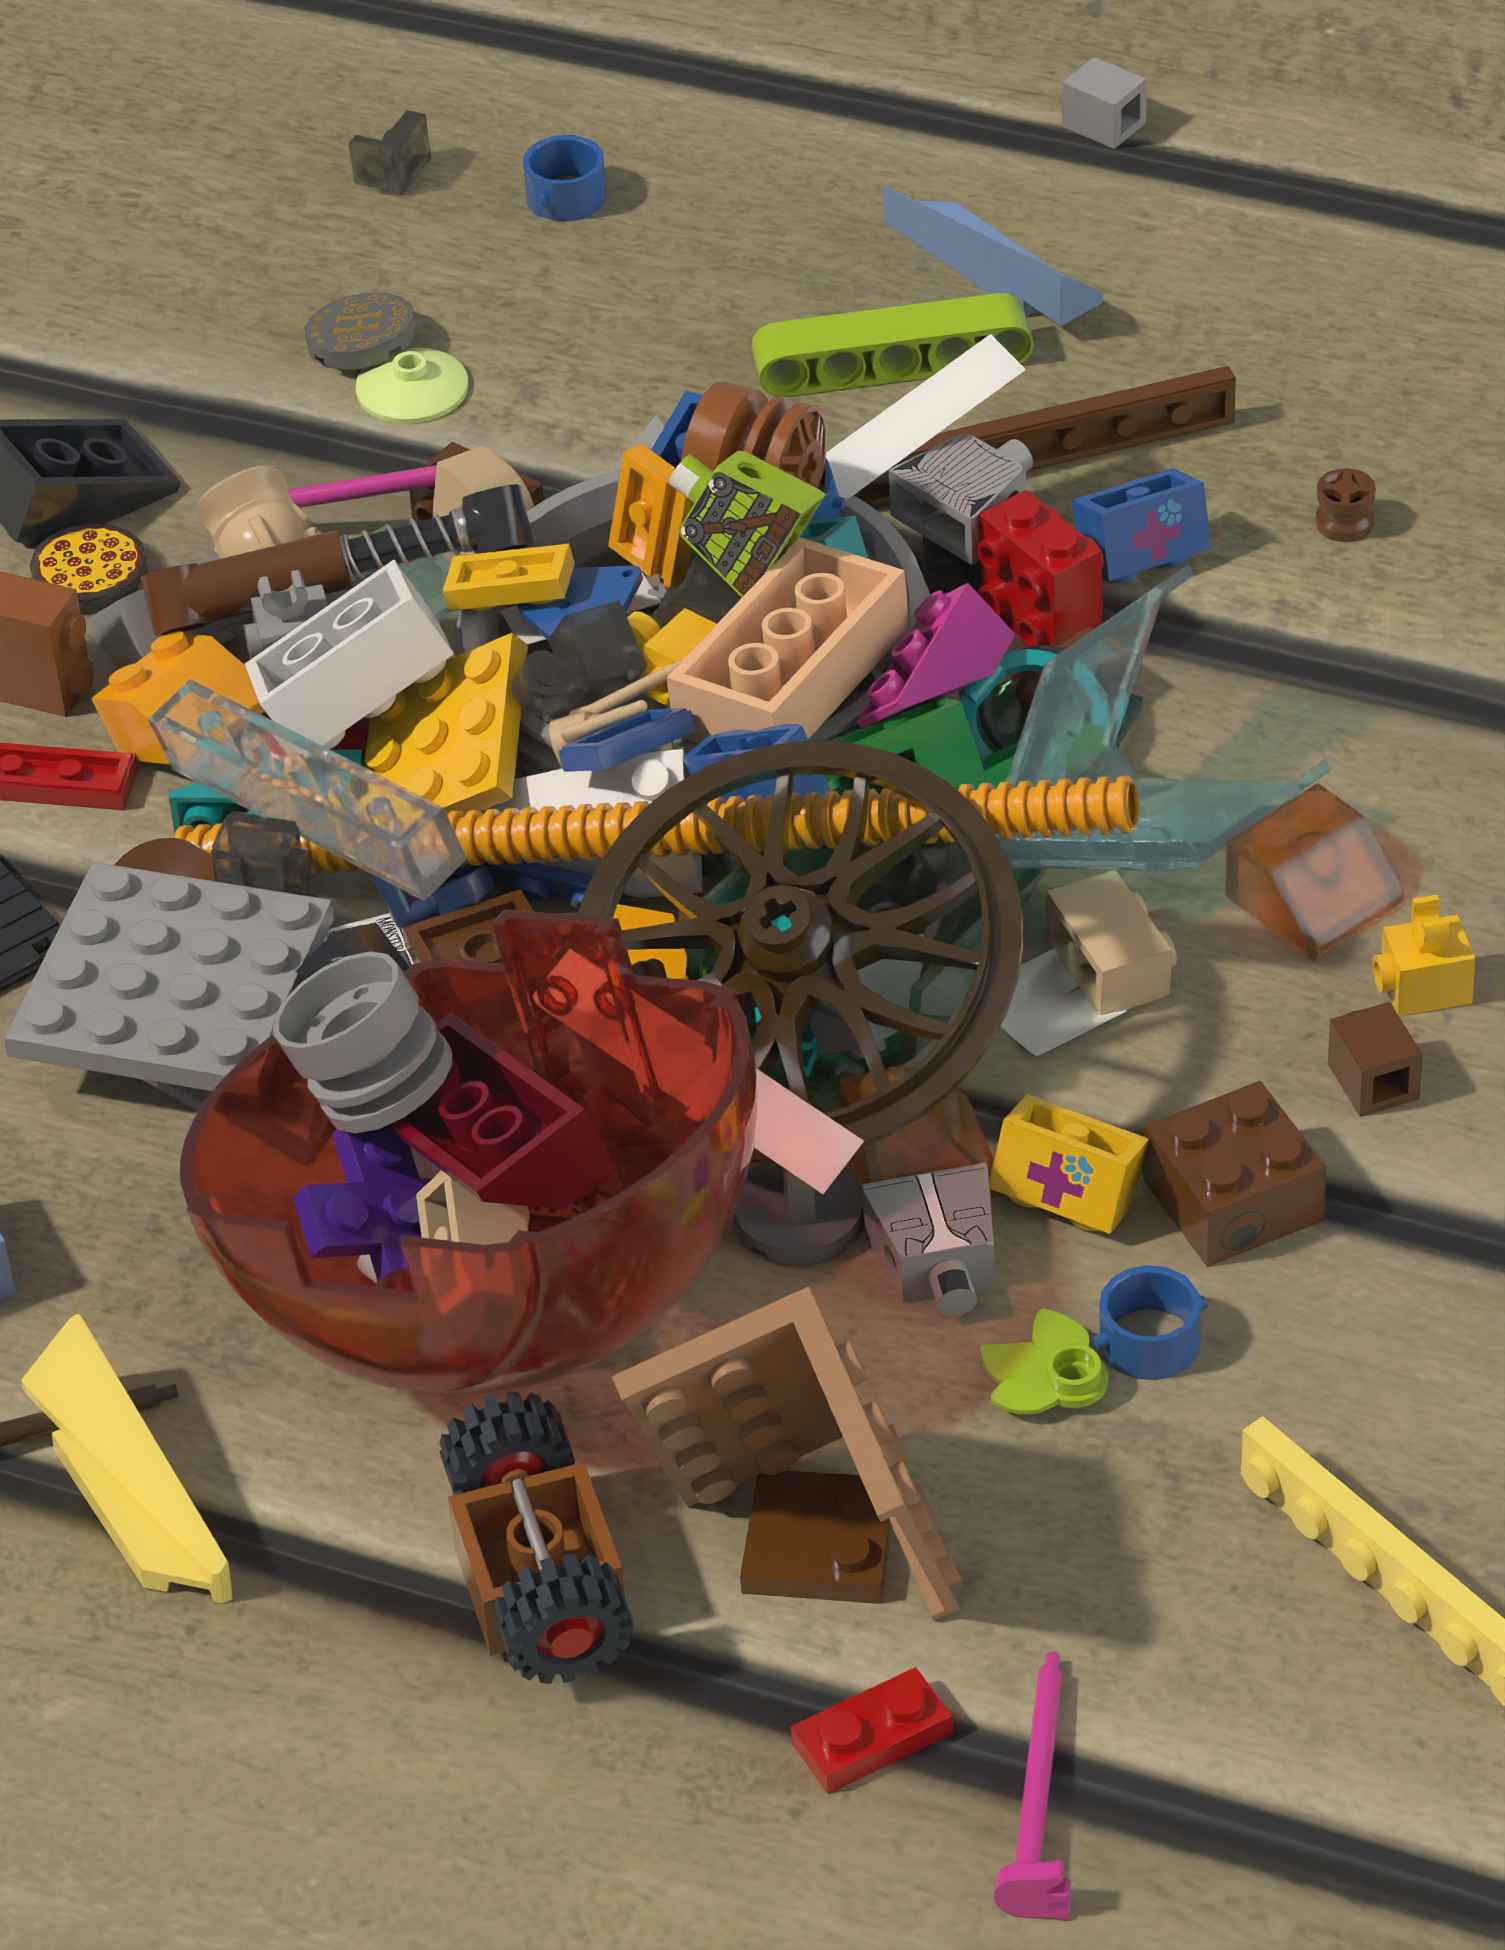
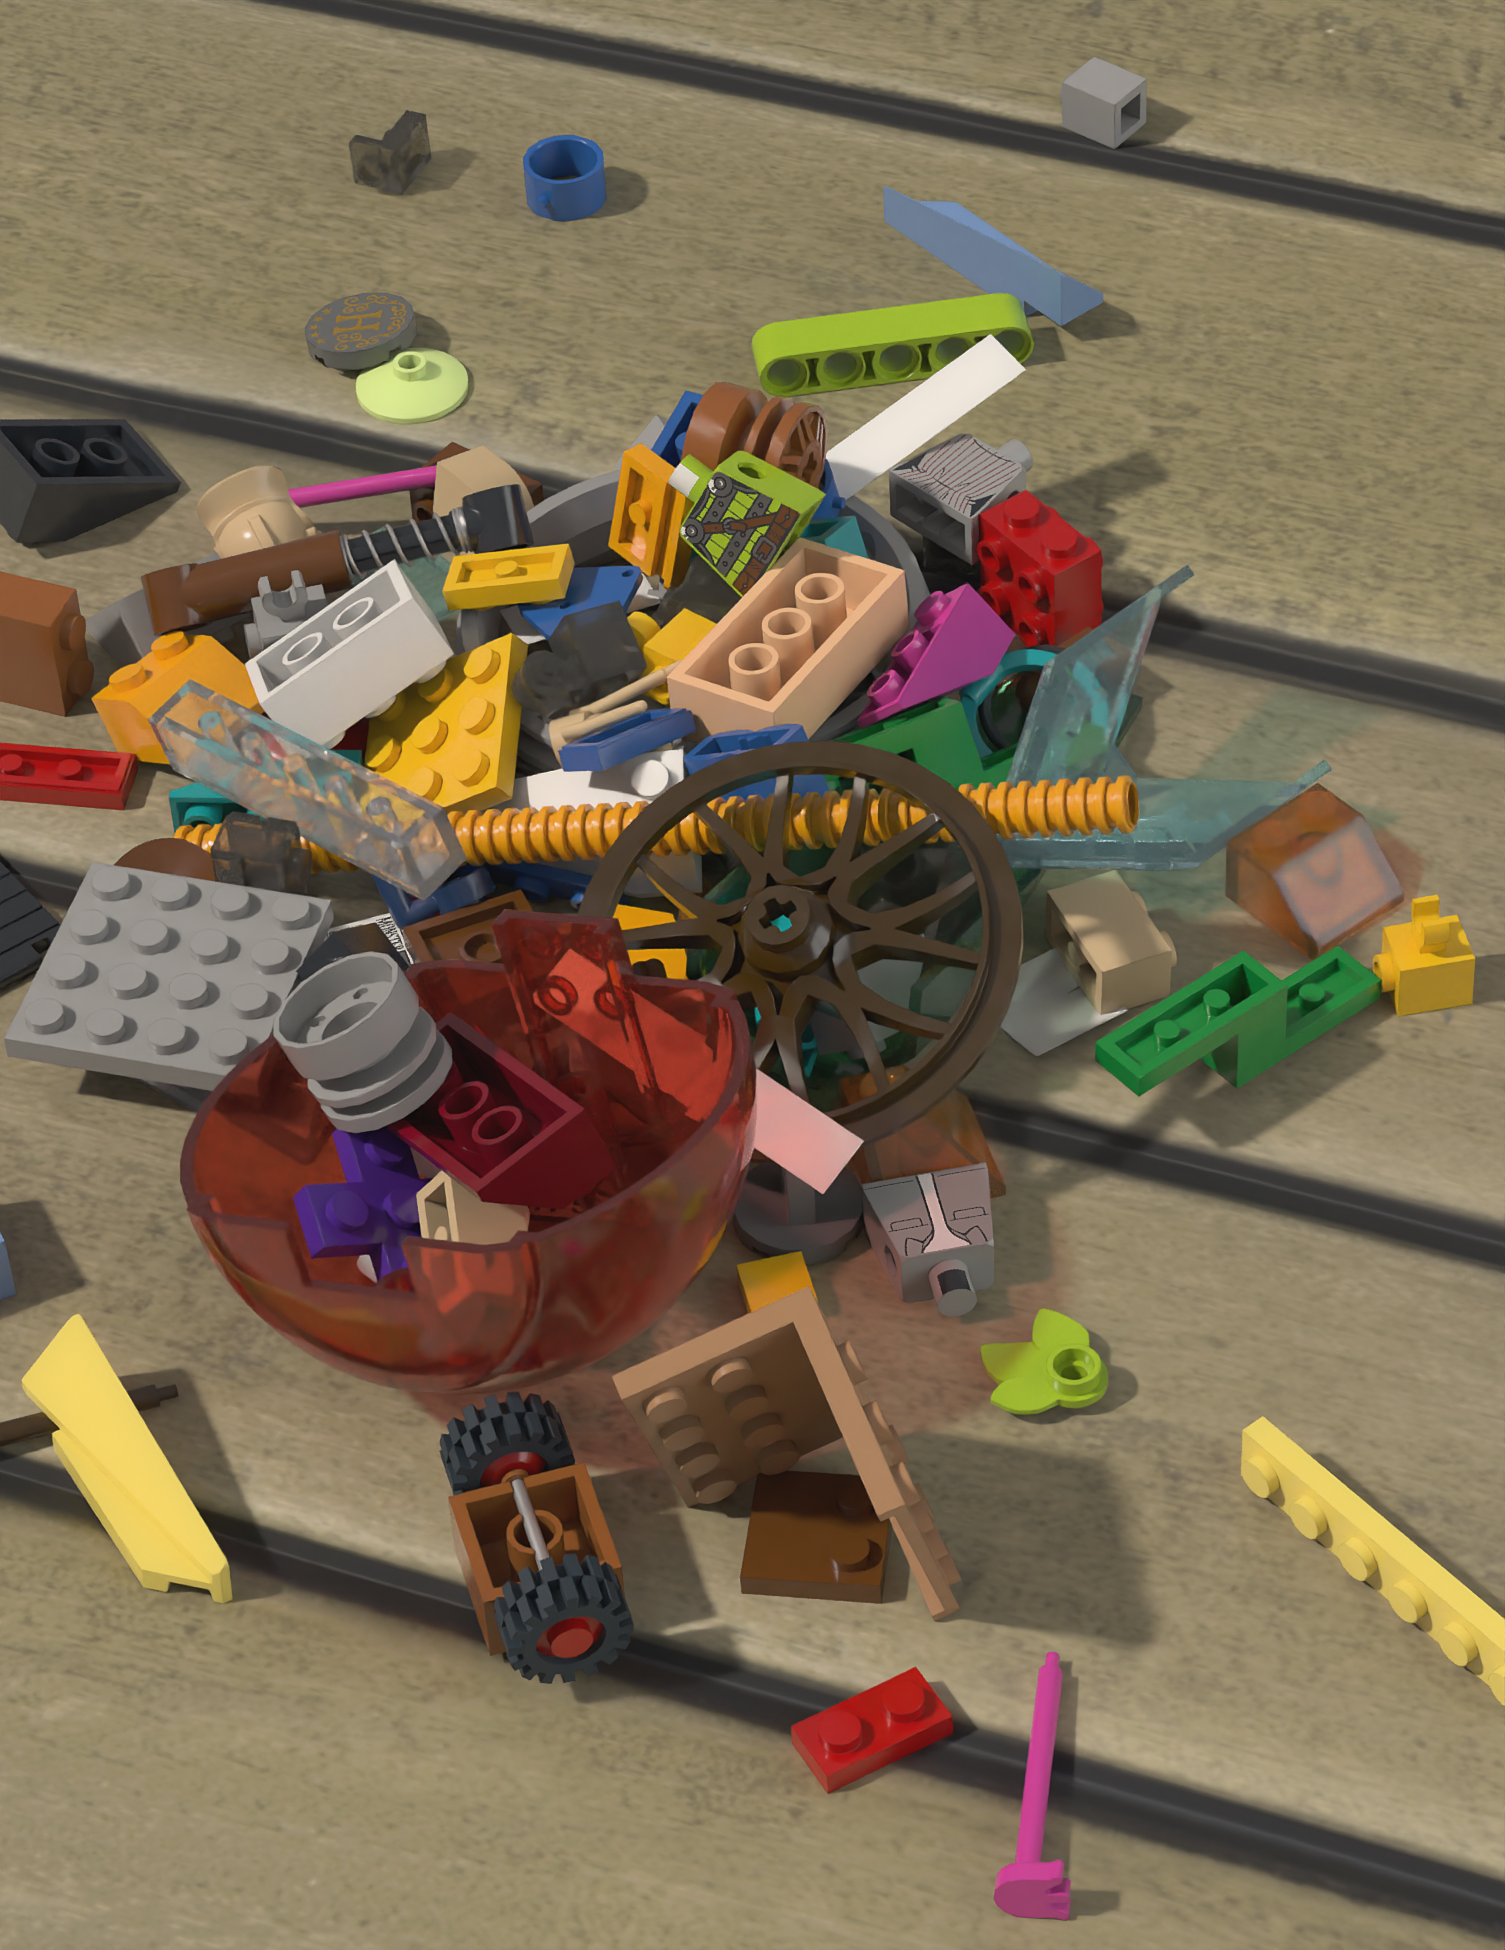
tile [29,523,149,615] -> none
reddish brown tile [854,366,1236,507] -> none
yellow brick [989,1094,1149,1234] -> none
blue brick [1072,468,1211,583] -> none
blue piece [1092,1265,1208,1380] -> none
reddish brown brick [1143,1081,1327,1267] -> none
reddish brown wheel [1315,468,1376,542] -> none
reddish brown brick [1328,1002,1422,1117] -> none
none -> yellow tile [736,1251,818,1314]
none -> green bracket [1095,945,1381,1097]

